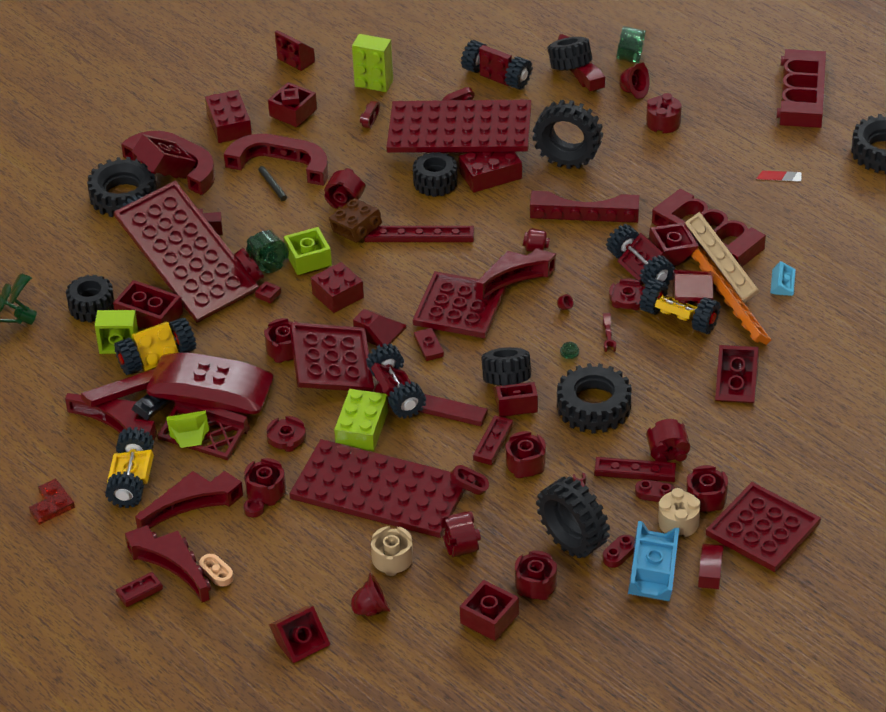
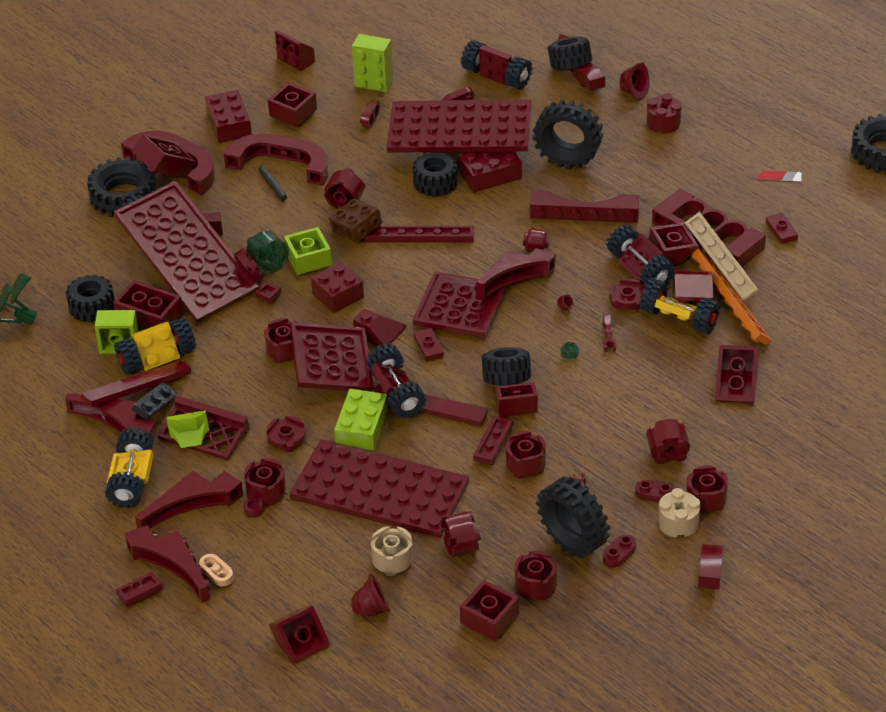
clear red plate [29,478,75,525] -> none
dark red wedge [146,353,273,414] -> none
dark red plate [281,88,299,105] -> none
dark red plate [450,465,489,495] -> none
black tyre [557,363,632,434] -> none
dark red tile [594,457,676,482] -> none
clear green brick [616,26,646,63] -> none
dark azure piece [628,521,679,601] -> none
dark red plate [706,482,821,572] -> none
medium azure slope [770,261,796,296] -> none
dark red fence [777,49,826,128] -> none
none -> dark red plate [766,213,798,244]

